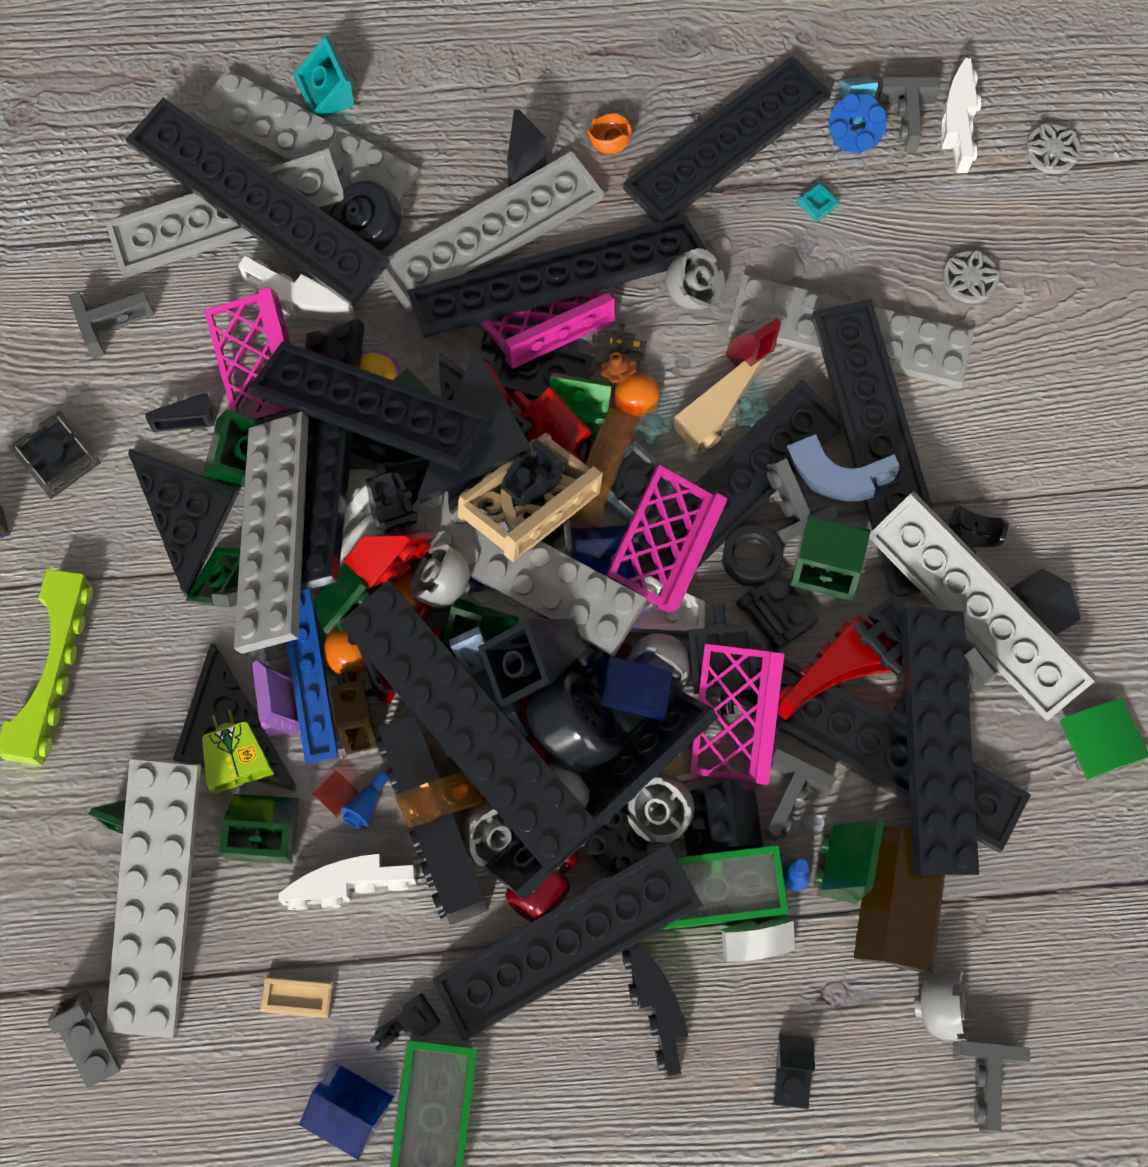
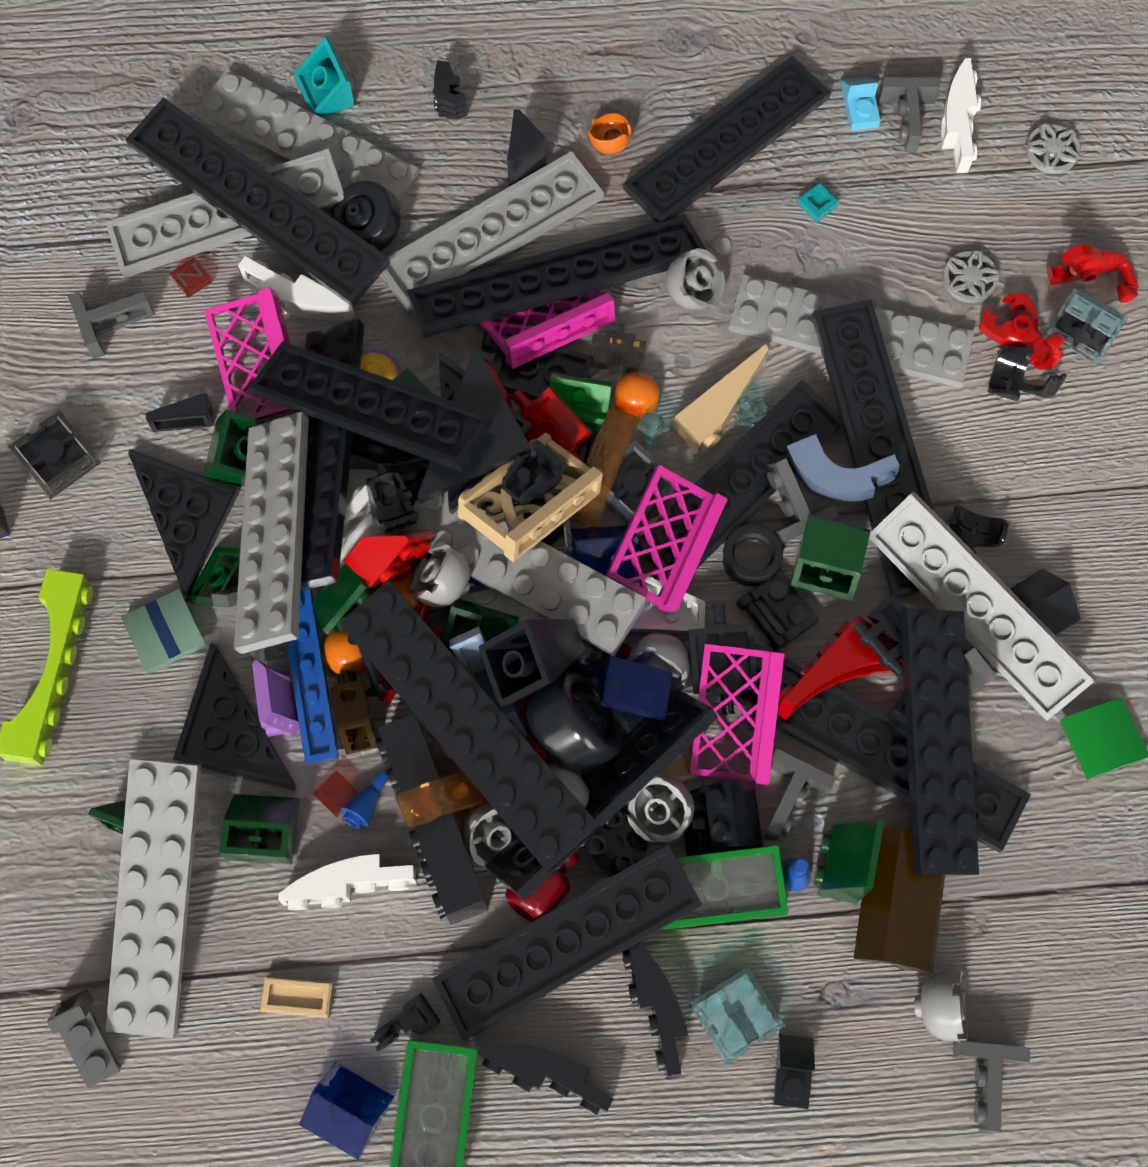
lime torso [202,710,274,794] -> none
dark orange plant [601,352,637,383] -> none
slope [721,915,795,962] -> none
dark red slope [725,318,781,367] -> none
blue plate [828,94,887,154] -> none
none -> sand green slope [121,589,207,674]
none -> clear red tile [170,257,212,298]
none -> black hand [432,60,467,120]
none -> black slope [478,1045,614,1115]
none -> clear light blue piece [689,967,785,1065]
none -> red animal [978,293,1064,370]
none -> black helmet [987,347,1067,402]
none -> red animal [1046,244,1139,303]
none -> piece [1046,288,1128,364]

